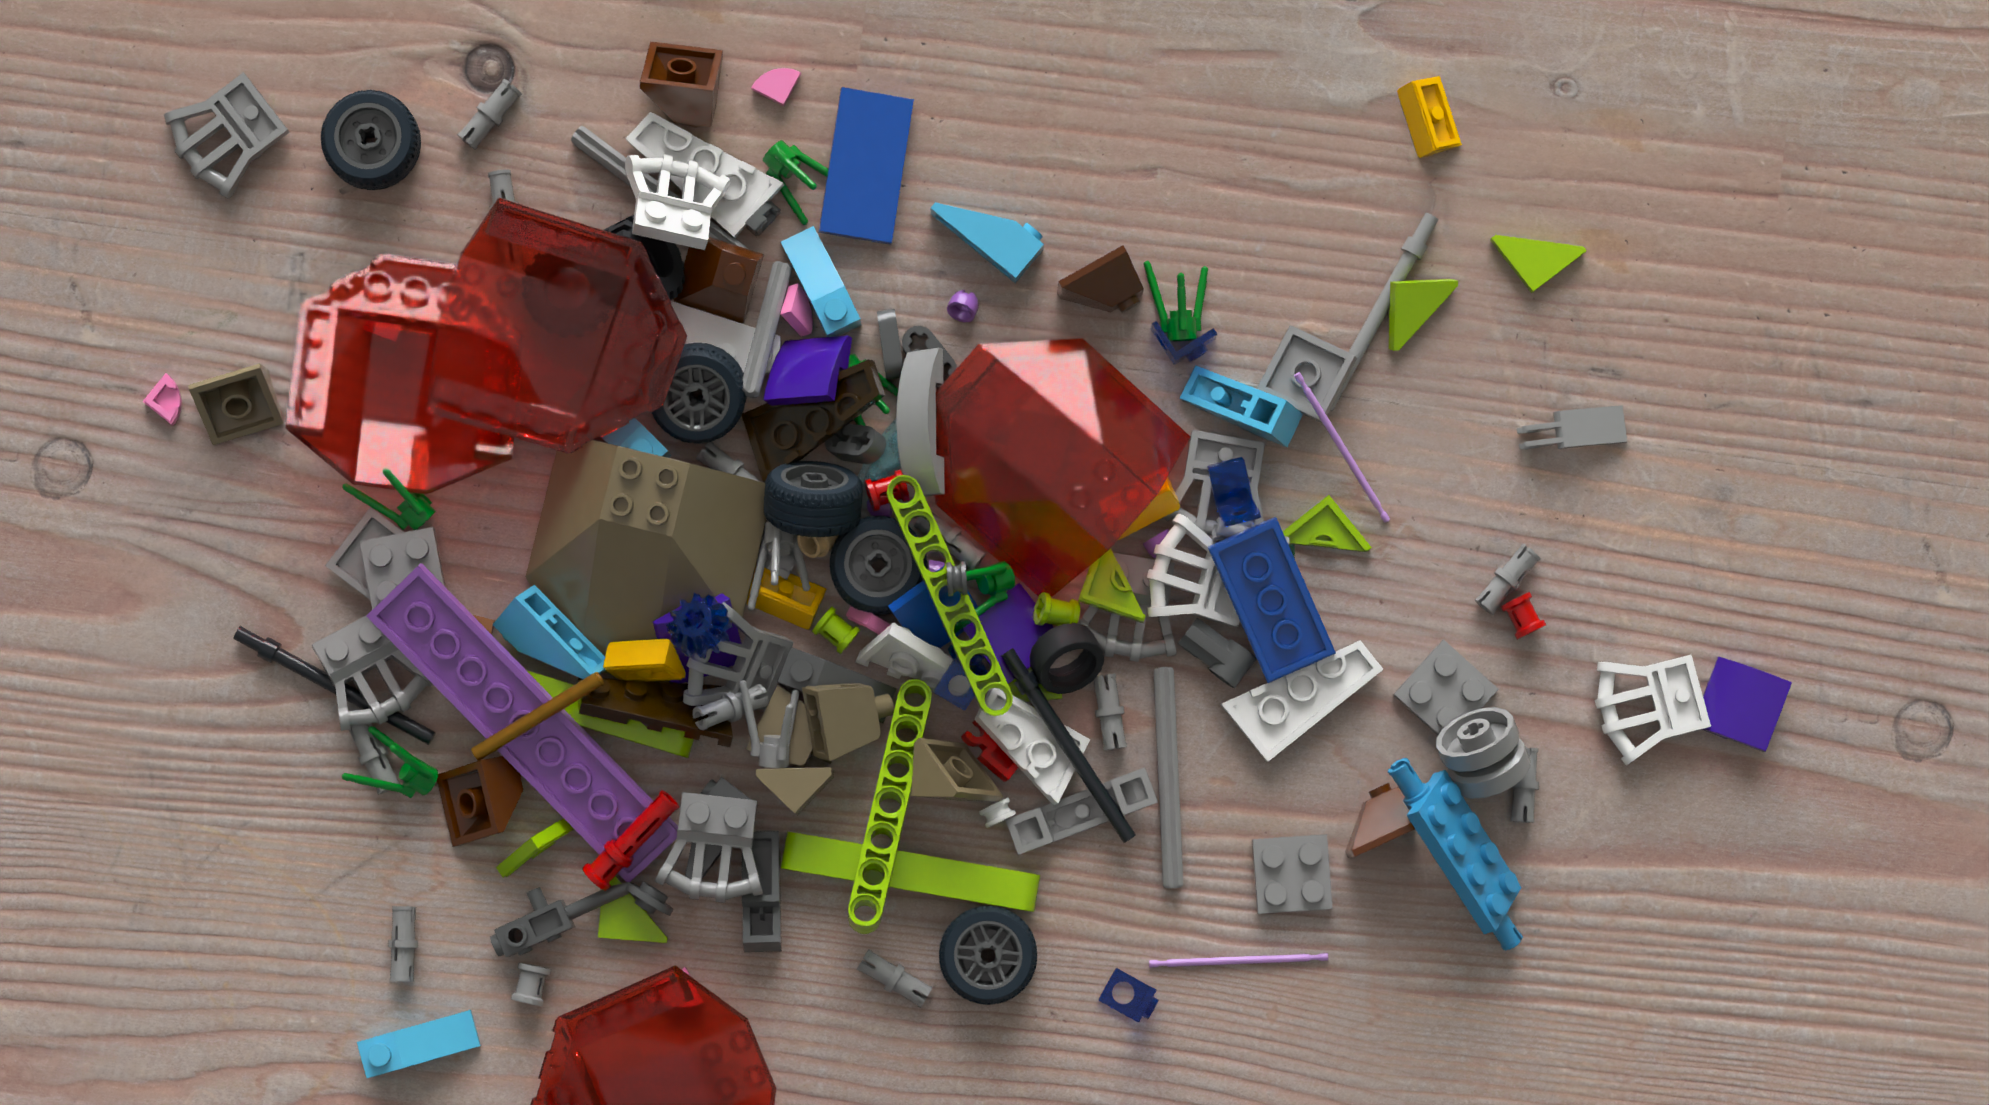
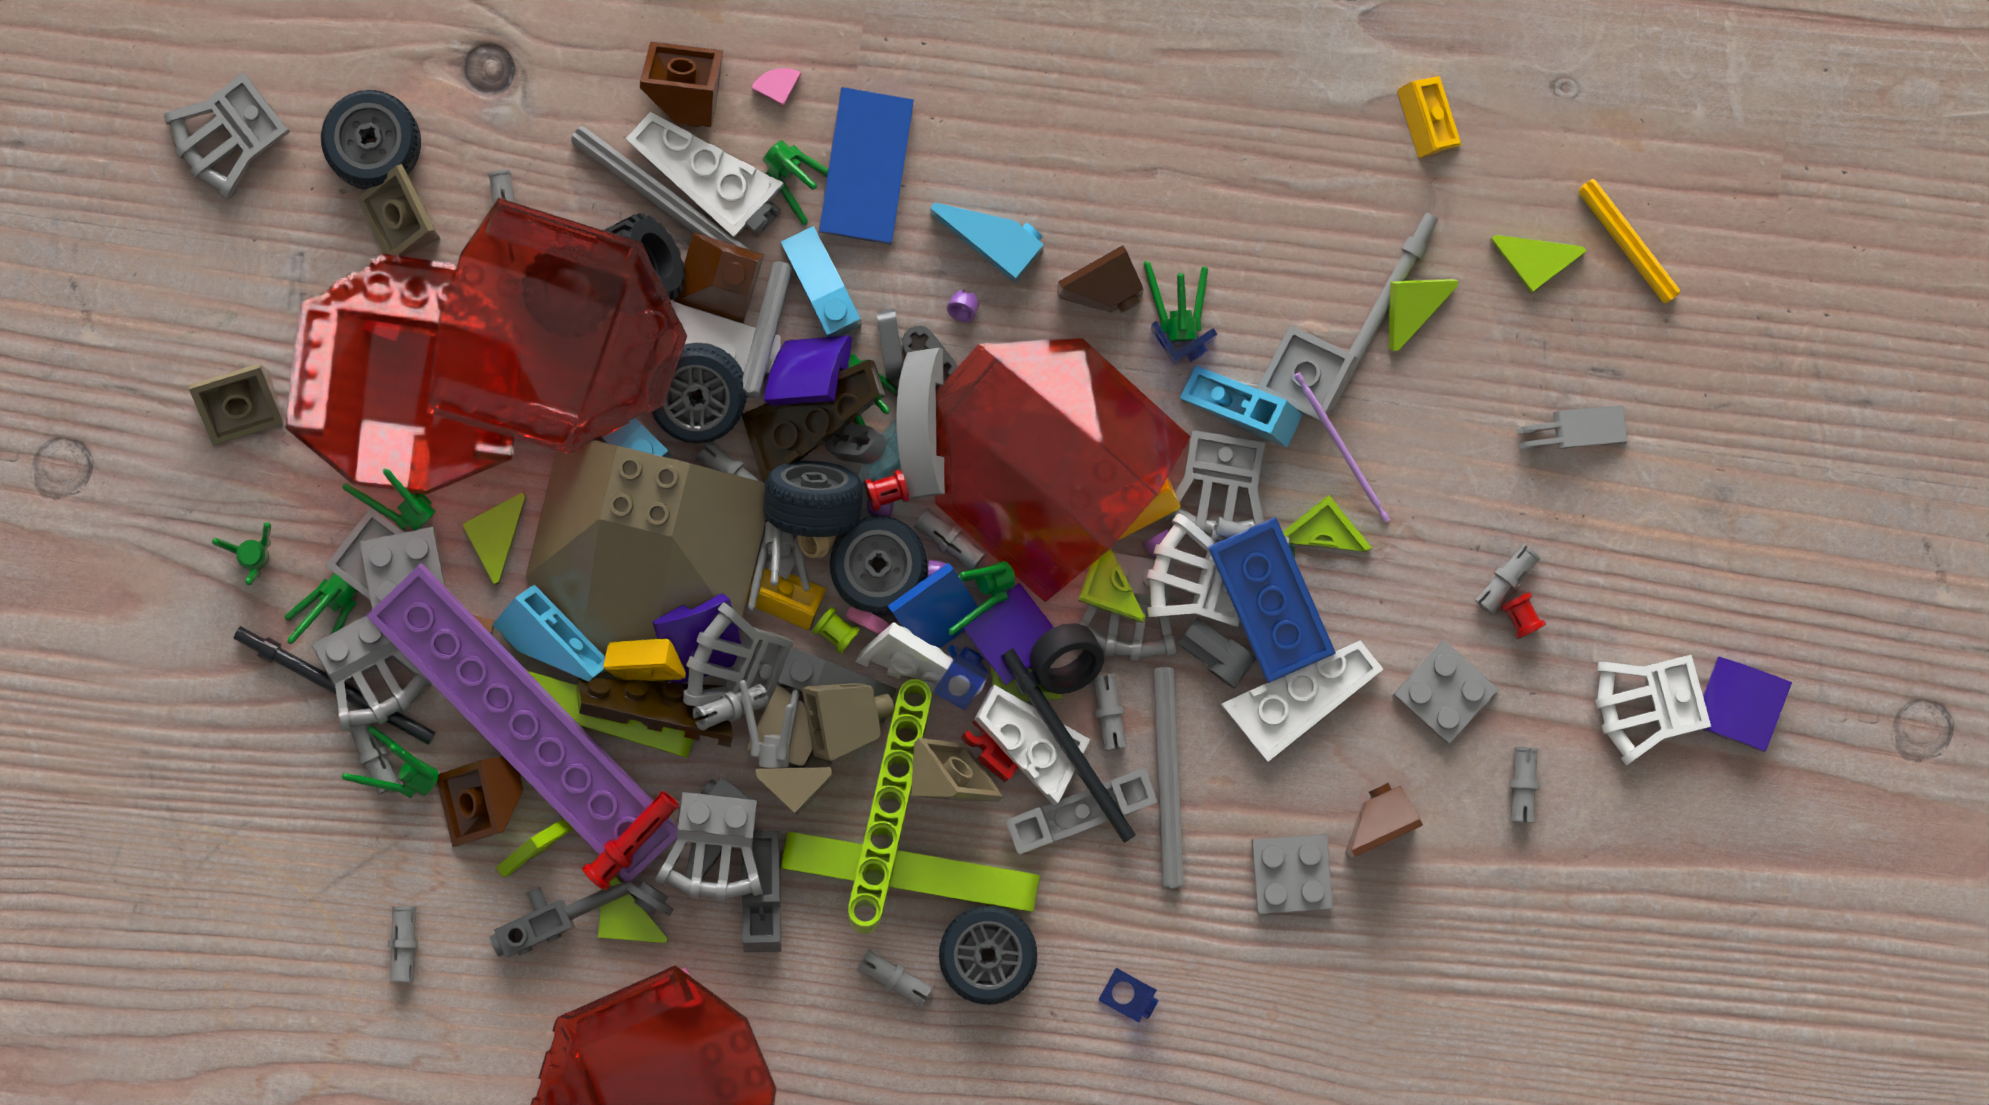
bright pink tile [143,373,182,426] -> none
medium azure slope [357,1010,481,1078] -> none
light grey pin [457,79,522,150] -> none
pearl gold bar [471,672,604,761] -> none
light grey bush [511,962,552,1006] -> none
white plate [625,154,731,250] -> none
clear blue gear [666,593,733,659] -> none
bright pink tile [780,283,813,337] -> none
lime beam [887,475,1013,716] -> none
dark grey bush [946,561,968,596] -> none
white bush [979,797,1016,828] -> none
lime bush [1033,592,1080,626] -> none
lavender piece [1149,953,1328,968] -> none
clear blue bracket [1207,457,1261,527] -> none
dark azure plate [1388,758,1523,951] -> none
light grey wheel [1436,707,1531,799] -> none
none -> green plant [212,522,271,585]
none -> green plant [285,573,357,644]
none -> dark tan slope [356,164,440,263]
none -> lime tile [462,492,526,585]
none -> yellow axle [1578,179,1680,304]

